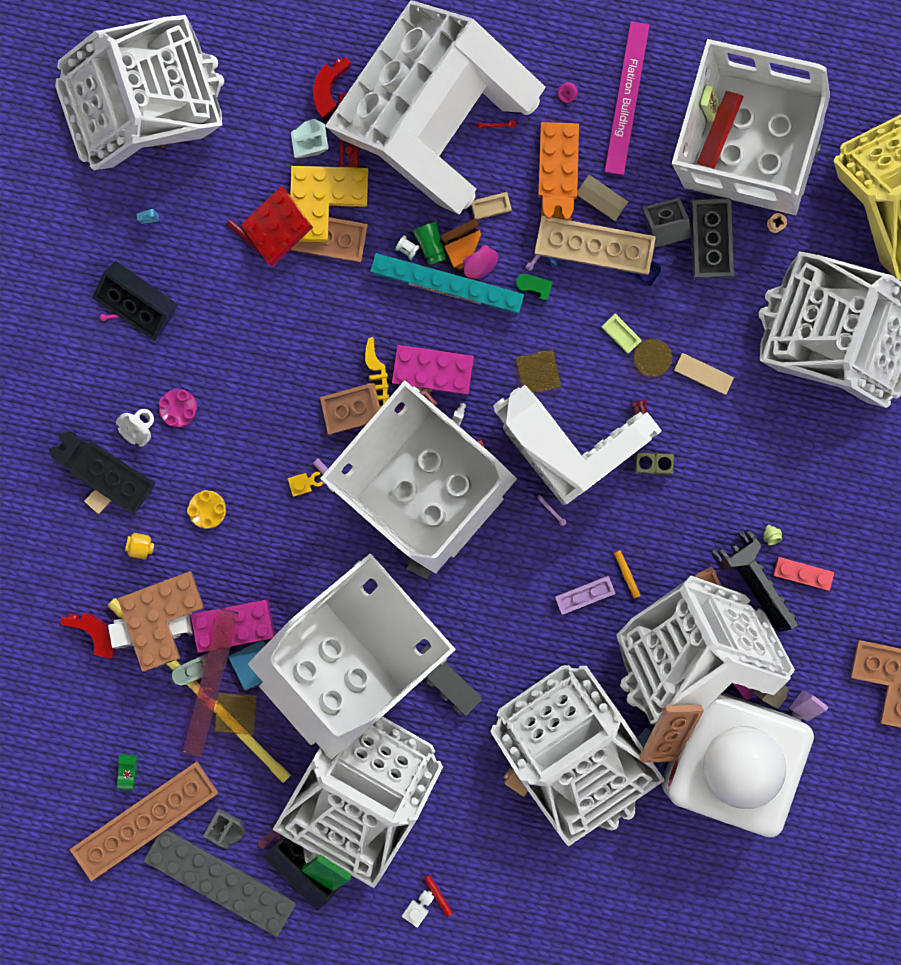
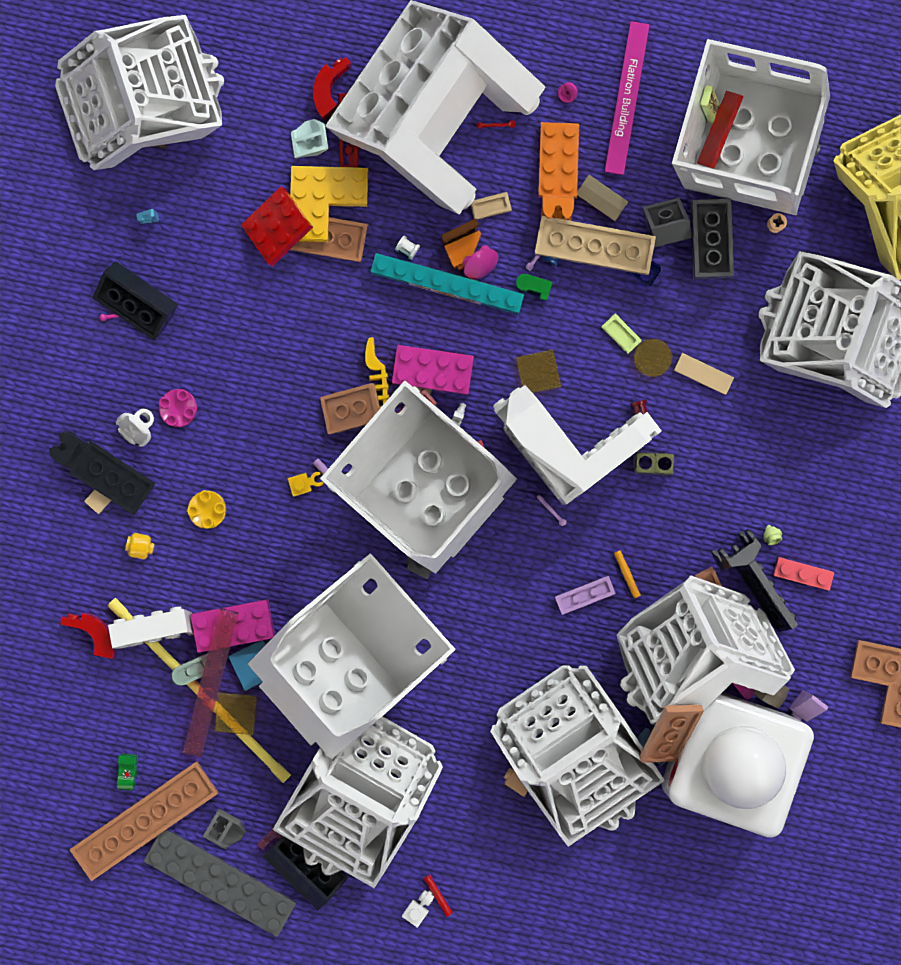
nougat plate [118,571,204,672] -> none
dark red piece [226,219,263,257] -> none
green tile [301,855,352,891] -> none
green plant [412,221,447,265] -> none
dark grey brick [419,644,482,716] -> none

